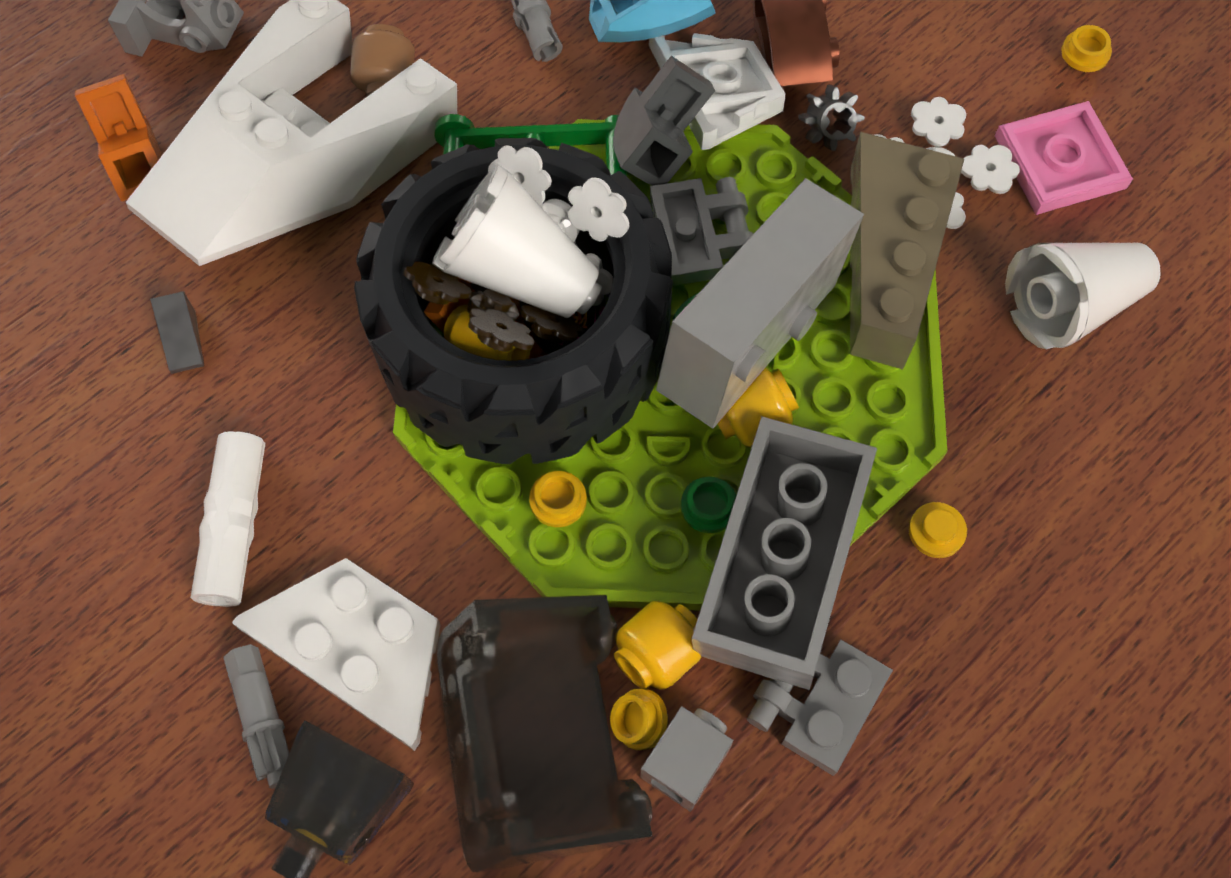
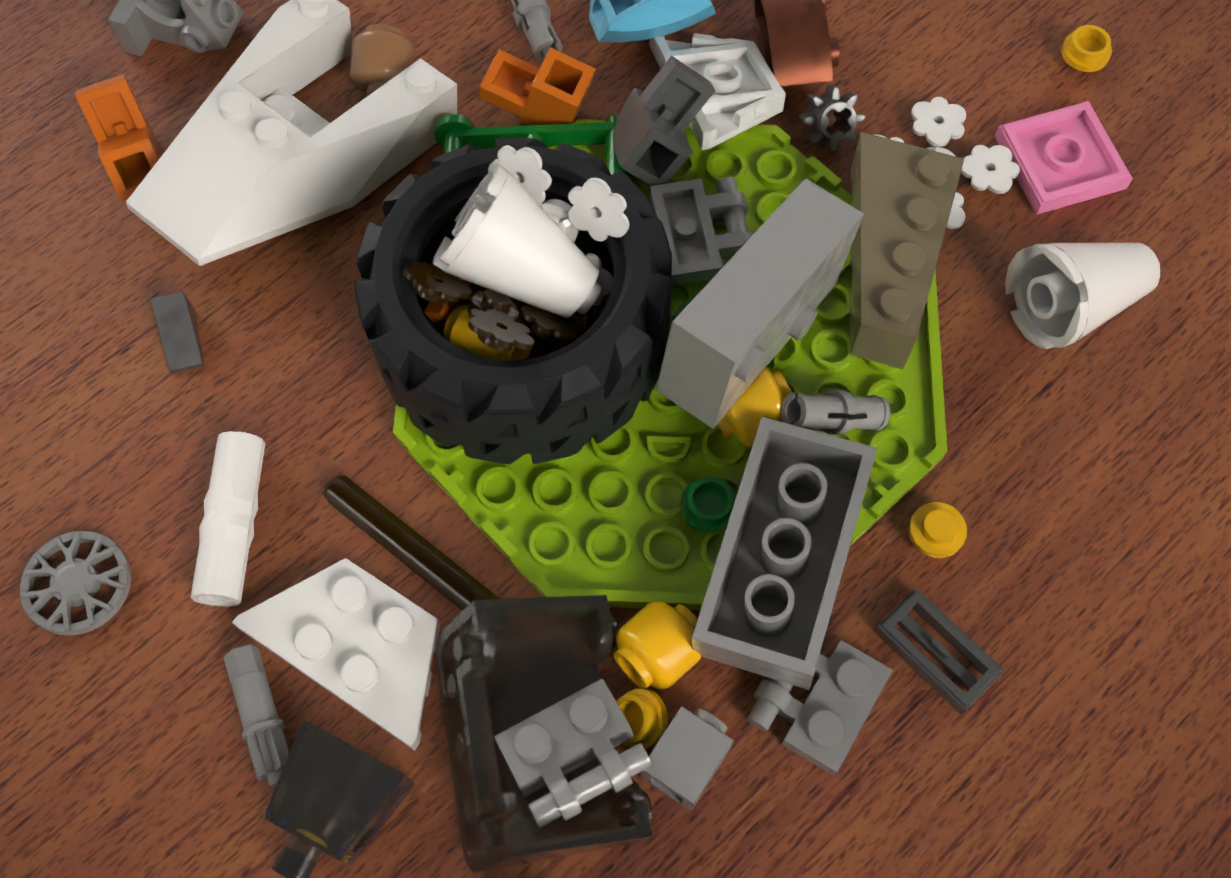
yellow plate [529,471,587,527] -> none
none -> light grey wheel [20,531,131,636]
none -> dark brown axle [324,475,507,630]
none -> orange brick [477,47,596,126]
none -> light grey plate [494,678,652,828]
none -> light grey pin [781,390,890,435]
none -> dark grey tile [874,588,1005,715]

